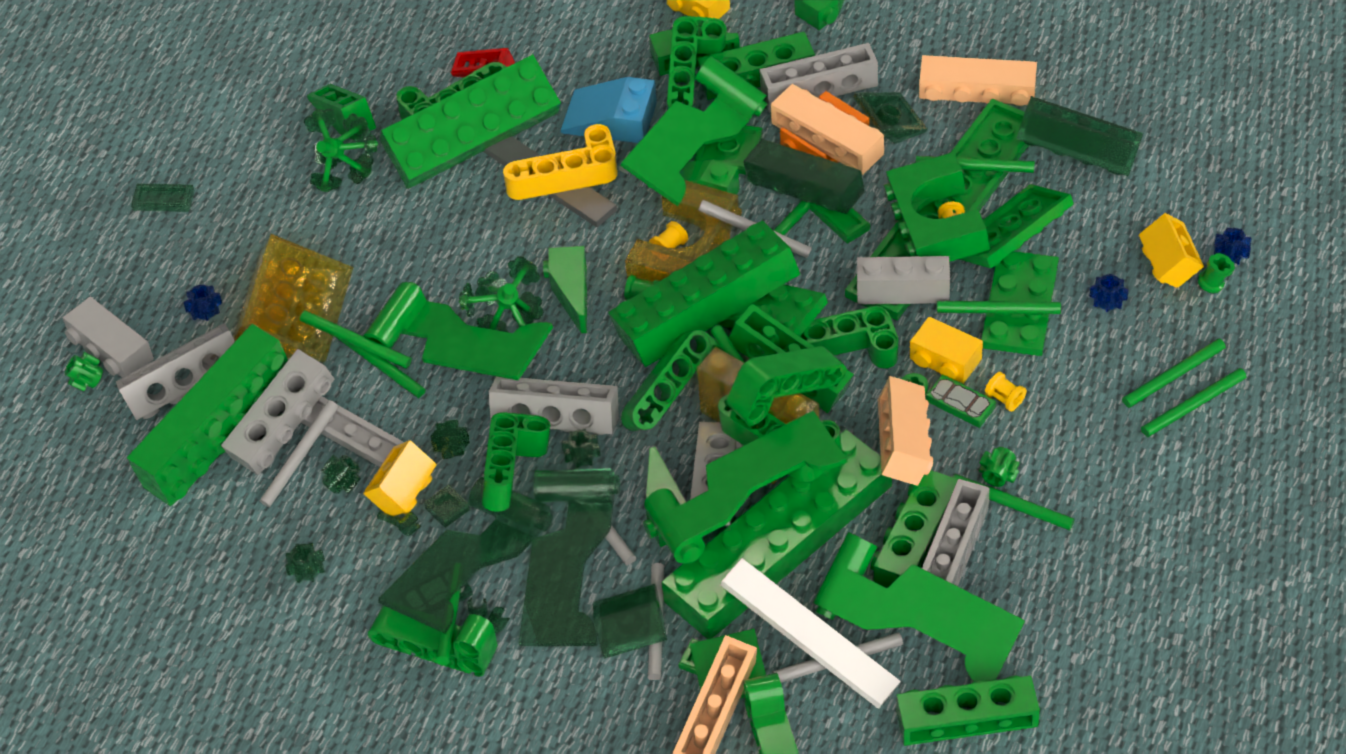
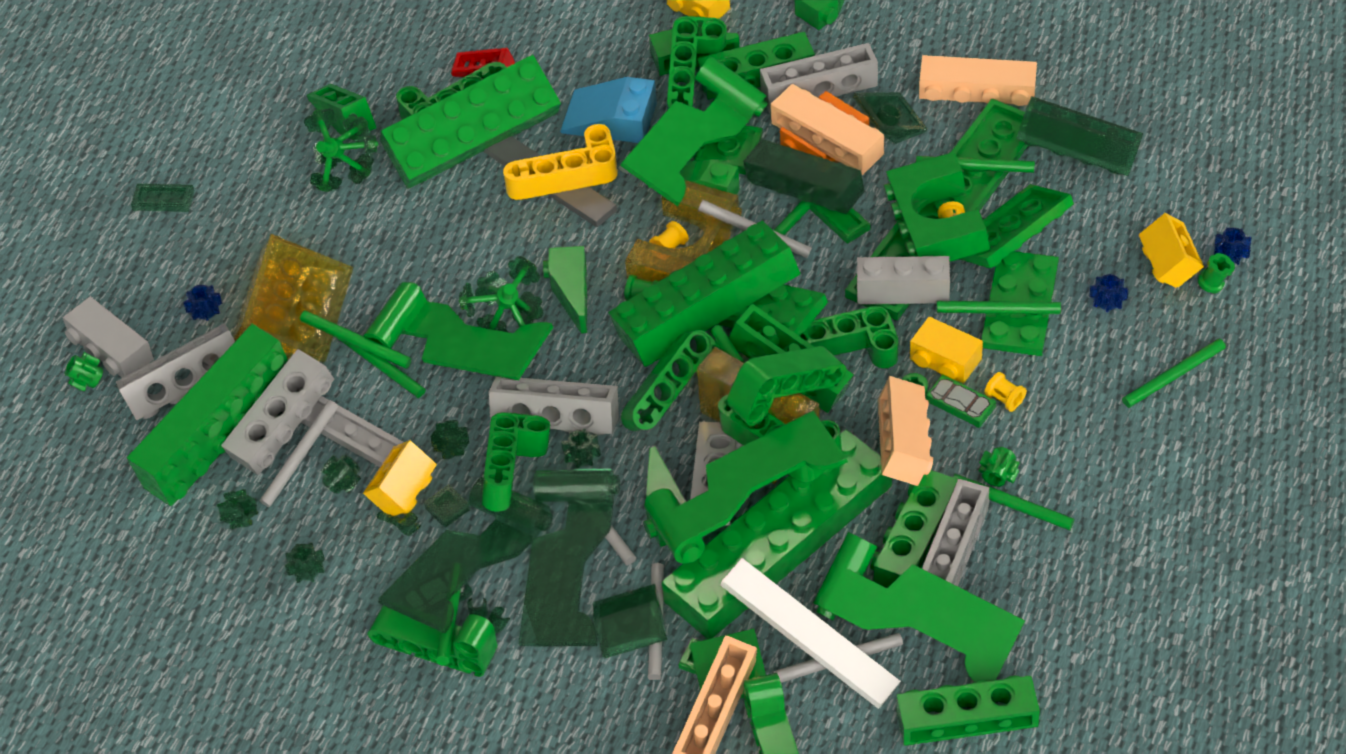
green bar [1141,368,1247,438] -> none
none -> clear green gear [217,489,259,530]

